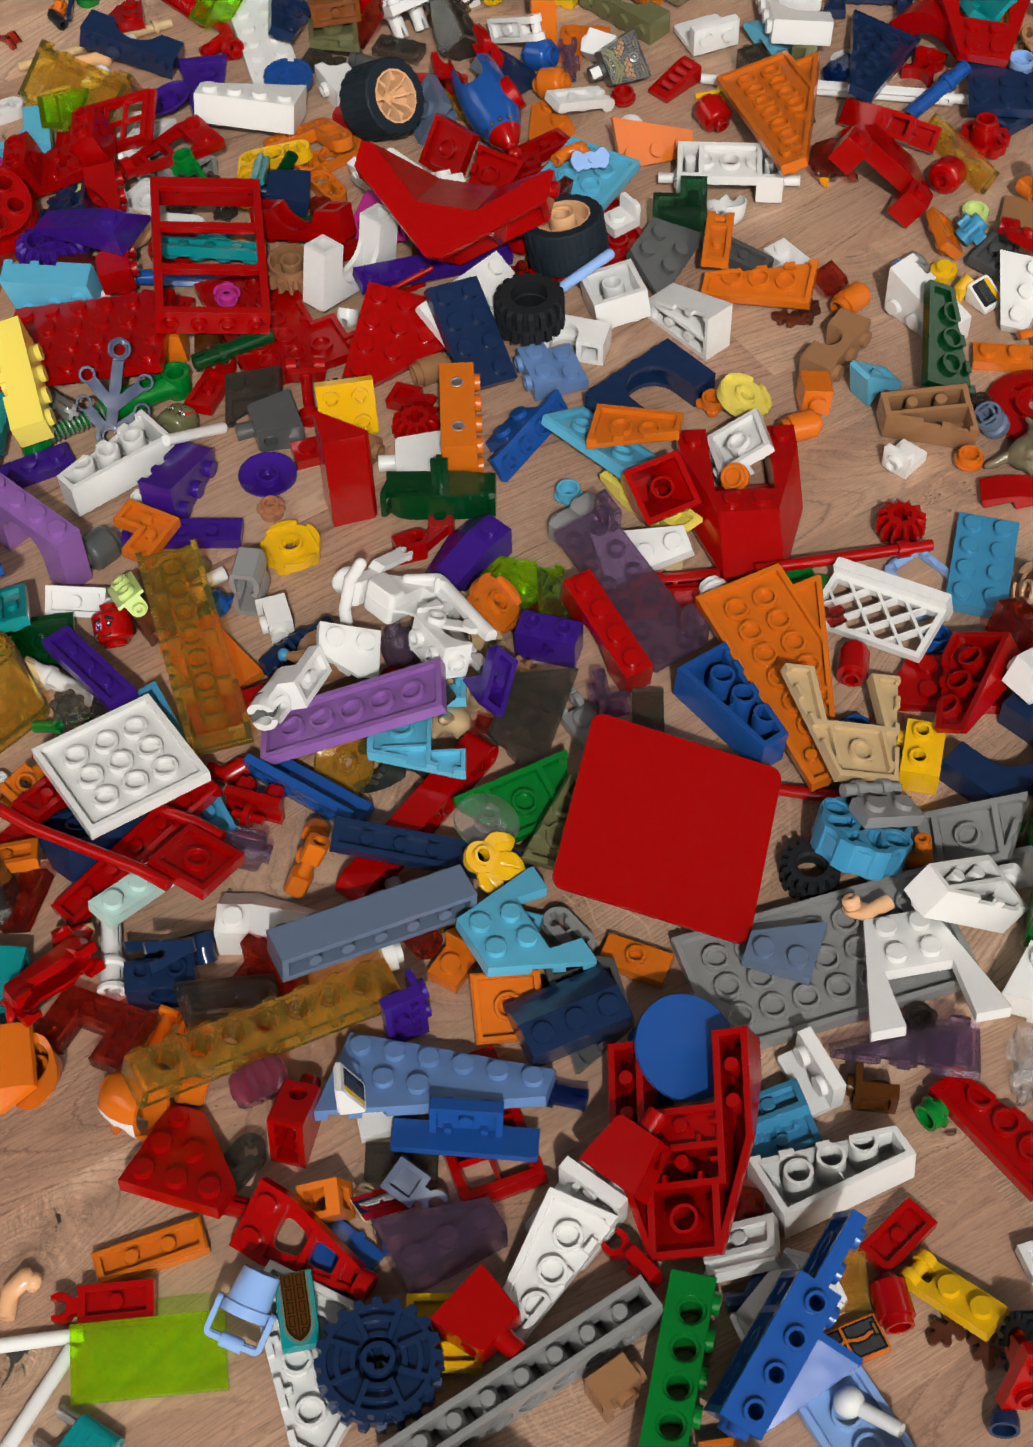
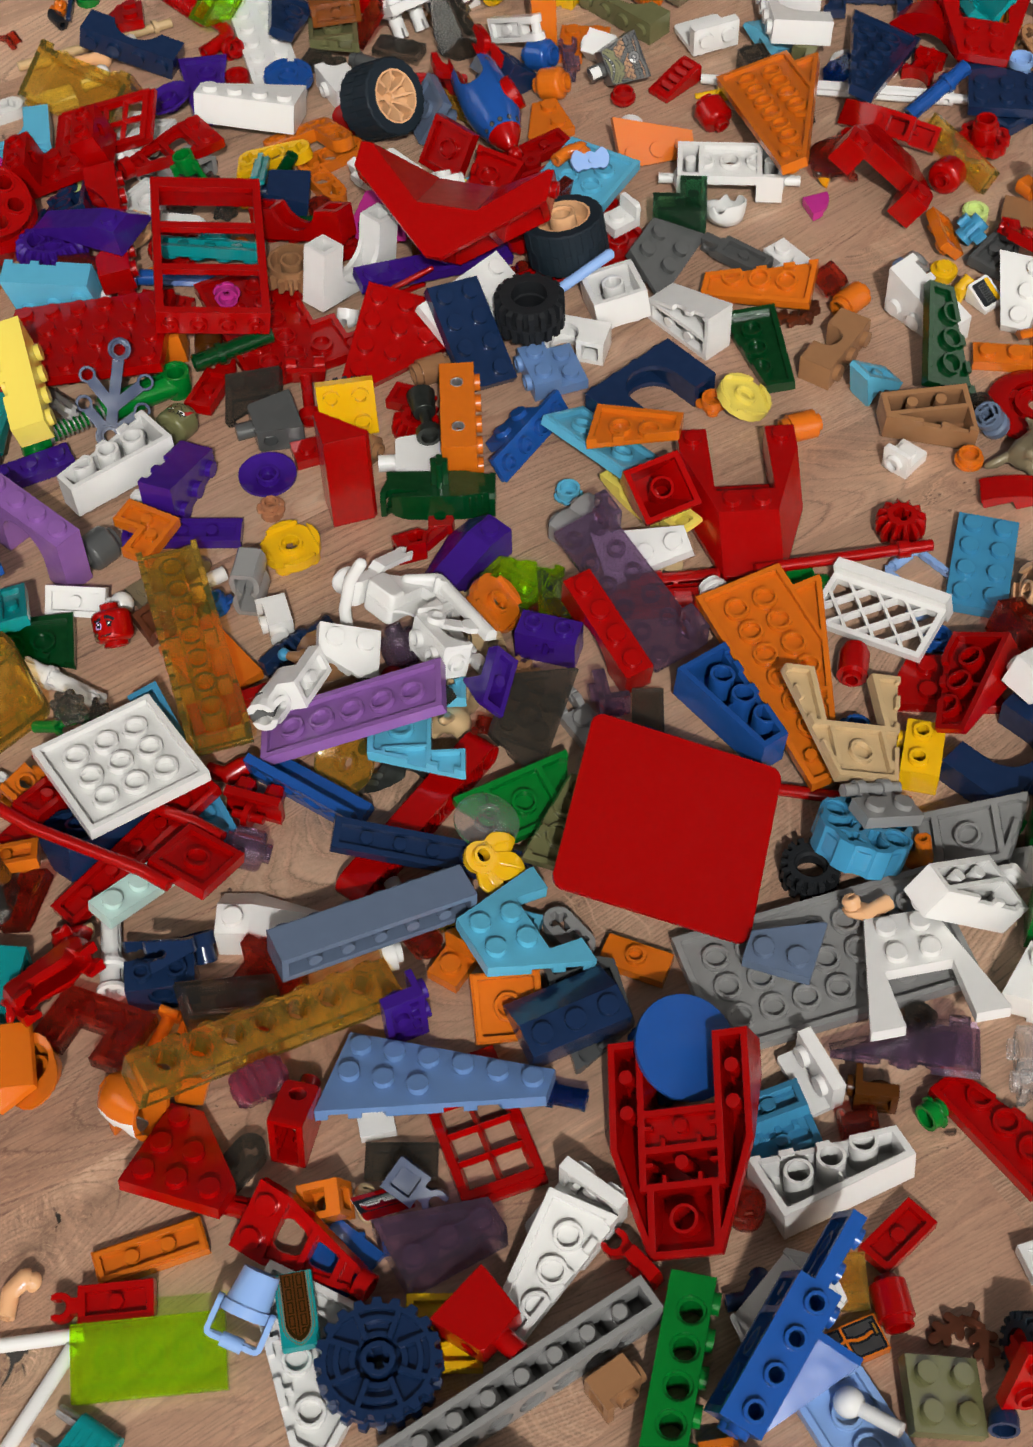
clear neon green slope [37,88,89,132] -> none
dark purple plate [41,625,138,712] -> none
yellowish green hinge [107,571,148,617] -> none
white bar [162,422,228,446] -> none
orange bar [283,818,330,899] -> none
white slope [333,1062,367,1115] -> none
blue bracket [390,1096,540,1162] -> none
white plate [544,86,615,114] -> none
red torso [579,1106,671,1205] -> none
orange plate [701,210,735,269] -> none
white plate [703,1213,781,1283] -> none
white plate [707,408,775,484] -> none
orange plate [720,462,750,490] -> none
orange brick [796,370,834,415] -> none
clear red hand [824,604,847,628] -> none
yellow plate [897,1249,1009,1342] -> none
none -> red tile [225,66,250,84]
none -> pearl dark grey piece [406,384,441,446]
none -> dark green wing [730,303,795,394]
none -> dark pink tile [802,191,829,221]
none -> clear red bush [836,1104,880,1141]
none -> olive plate [898,1353,989,1442]

